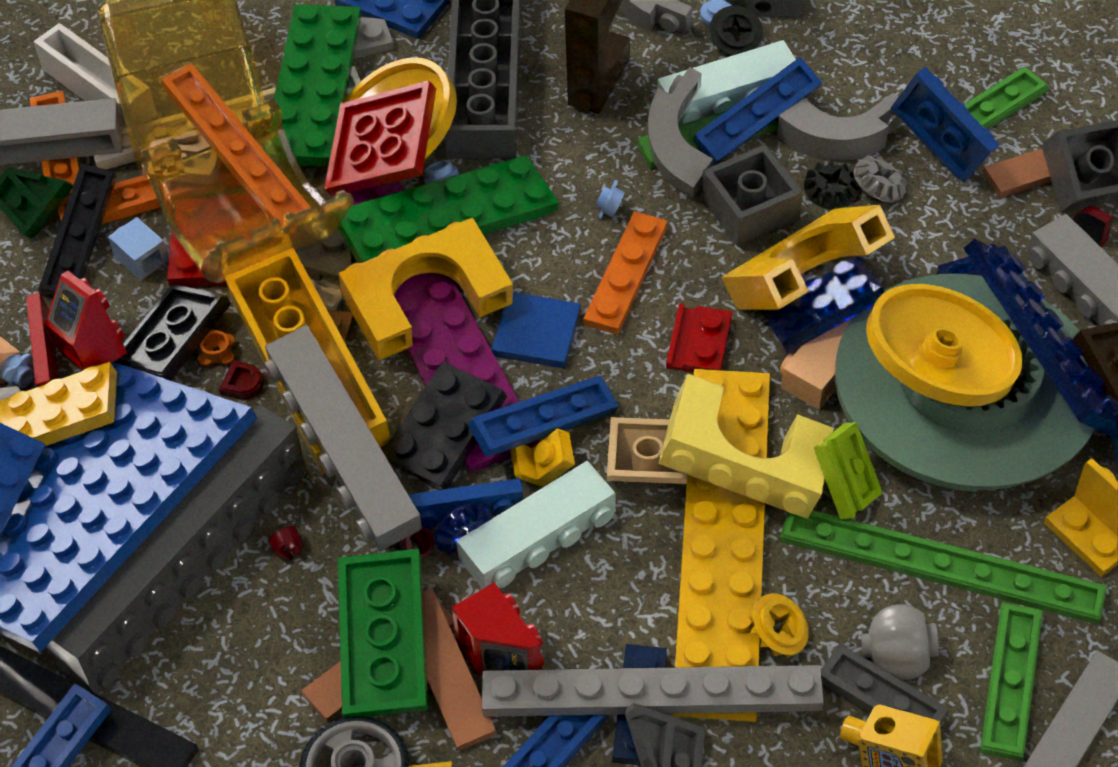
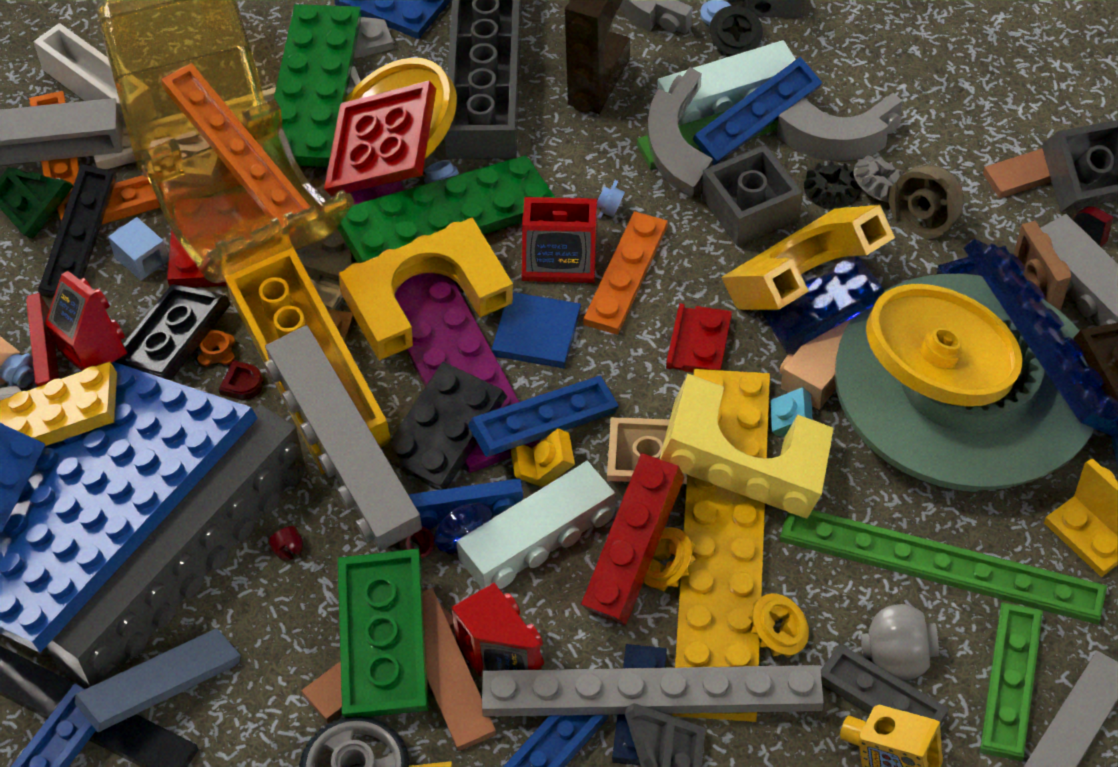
lime plate [813,422,883,520] -> none
blue plate [890,67,1000,182] -> none
bright green tile [964,66,1049,130] -> none
none -> sand blue tile [75,628,241,732]
none -> slope [521,197,598,283]
none -> red brick [581,453,685,625]
none -> yellow gear [644,527,696,591]
none -> medium azure plate [771,387,813,436]
none -> dark tan cylinder [889,164,964,239]
none -> medium nougat plate [1009,220,1071,311]

